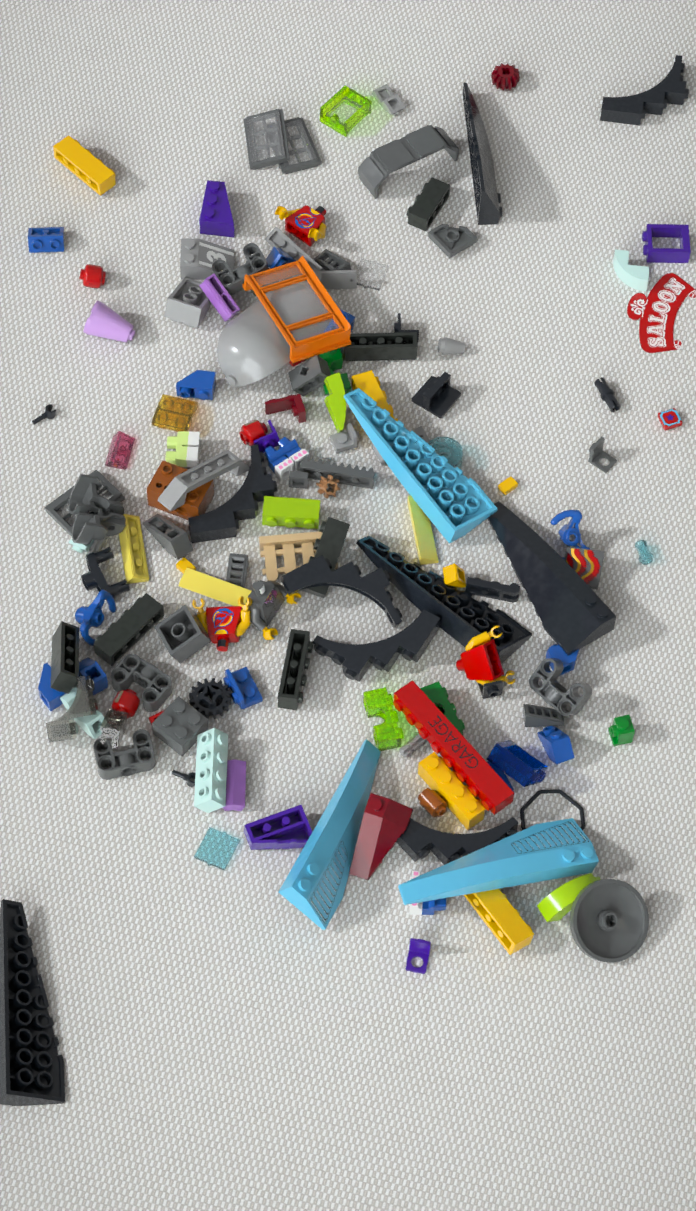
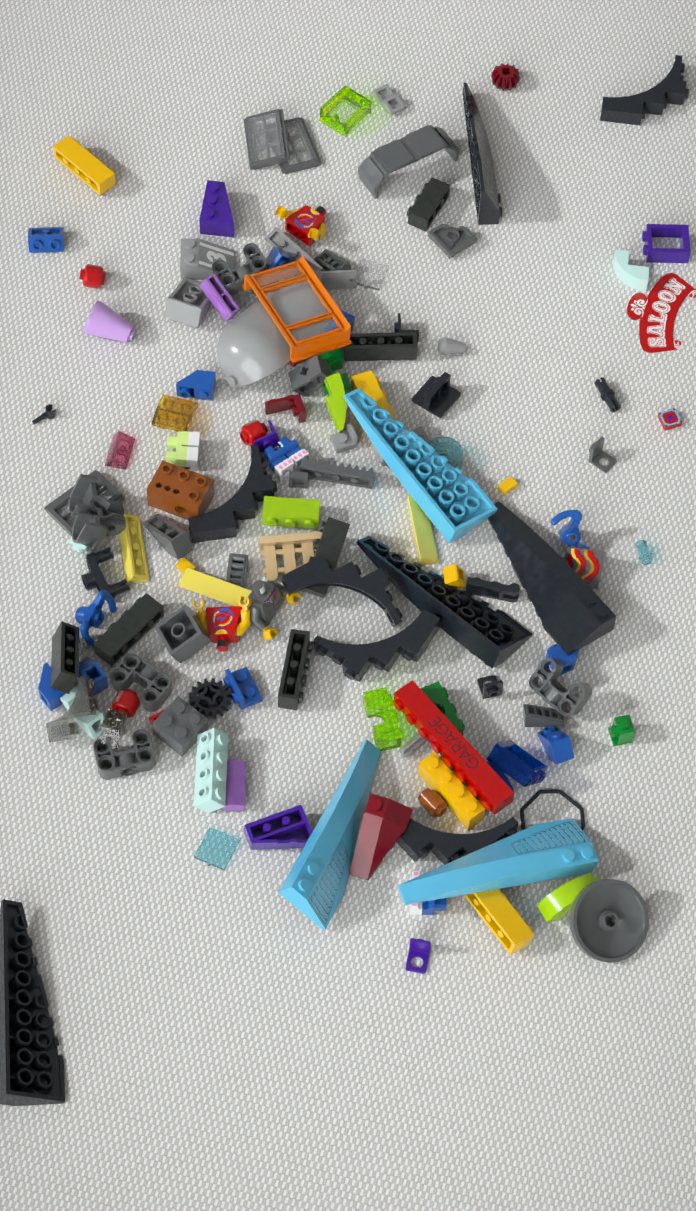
light grey slope [158,450,250,511] -> none
black hand [172,770,196,787] -> none
medium nougat gear [316,474,340,499] -> none
red torso [456,625,516,686] -> none

